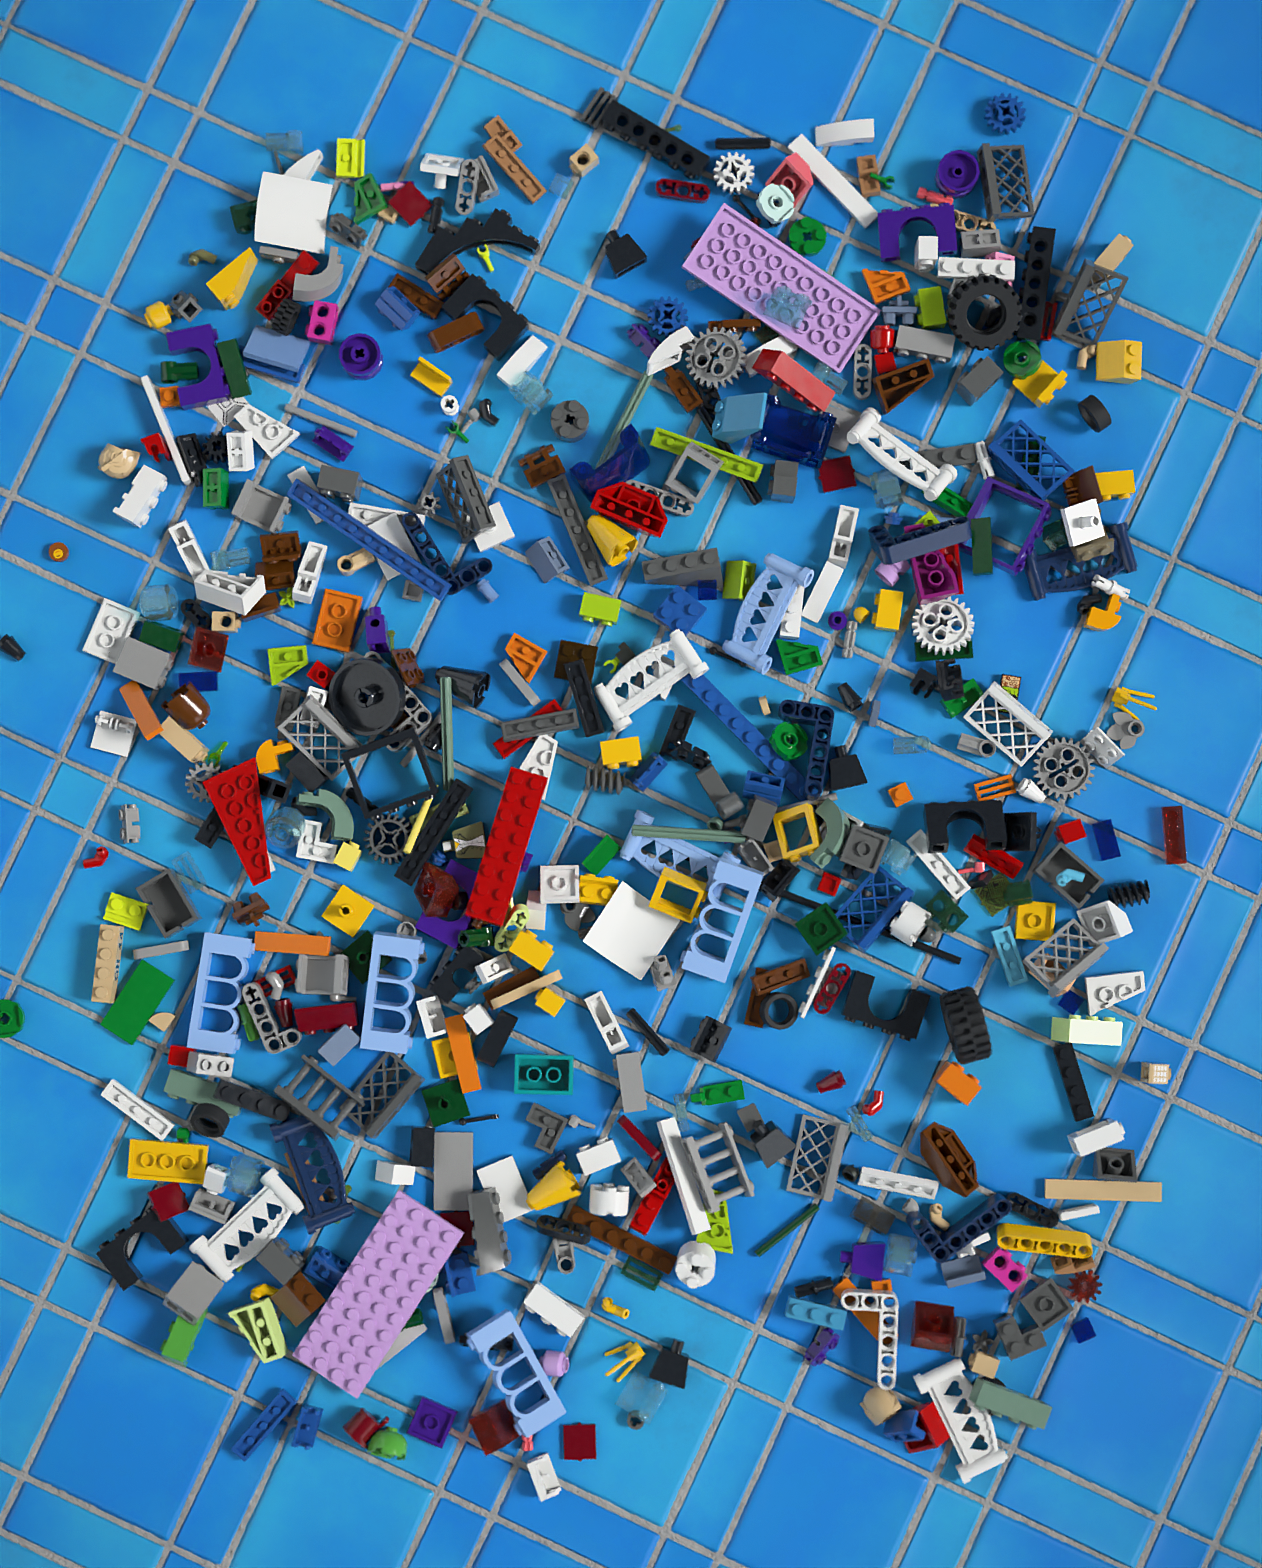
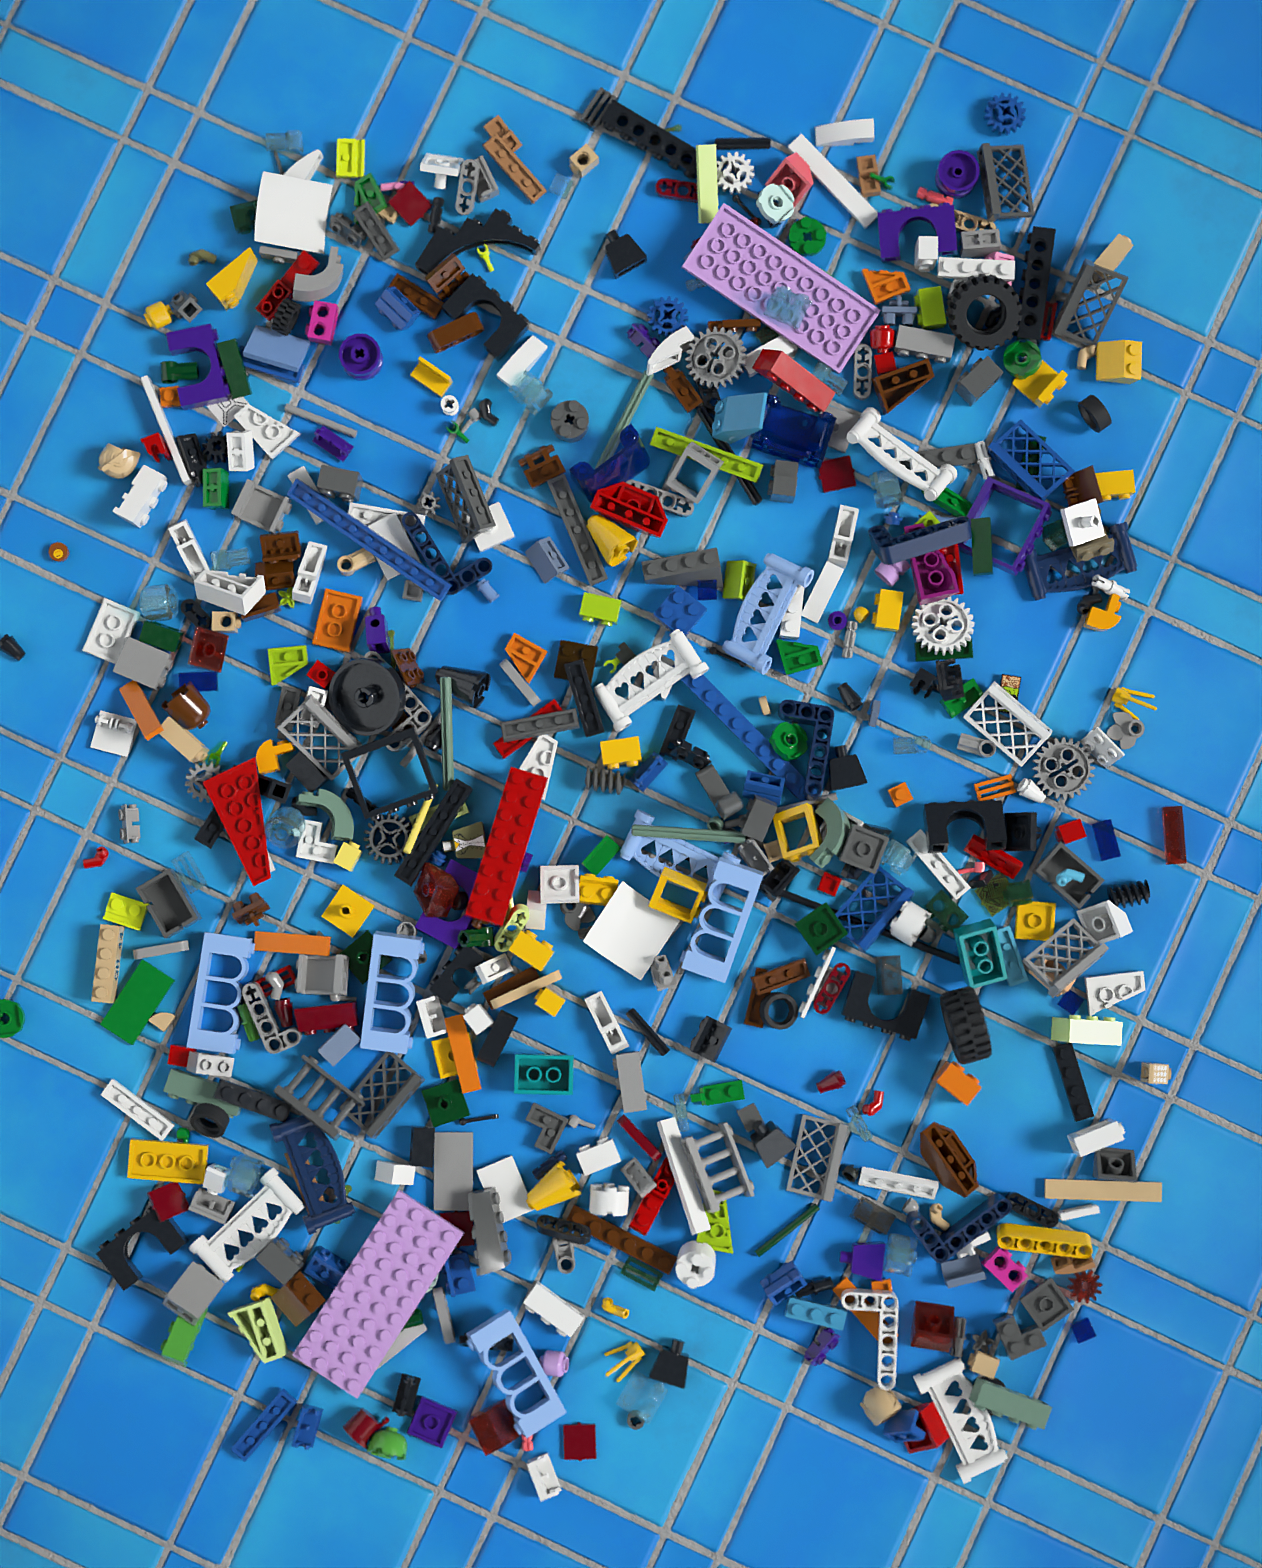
none -> dark grey tile [352,201,400,261]
none -> black hinge [392,1373,421,1417]
none -> yellowish green tile [696,144,718,223]
none -> blue brick [760,1261,808,1306]
none -> clear smoke hinge [875,955,903,995]
none -> teal brick [953,919,1008,989]

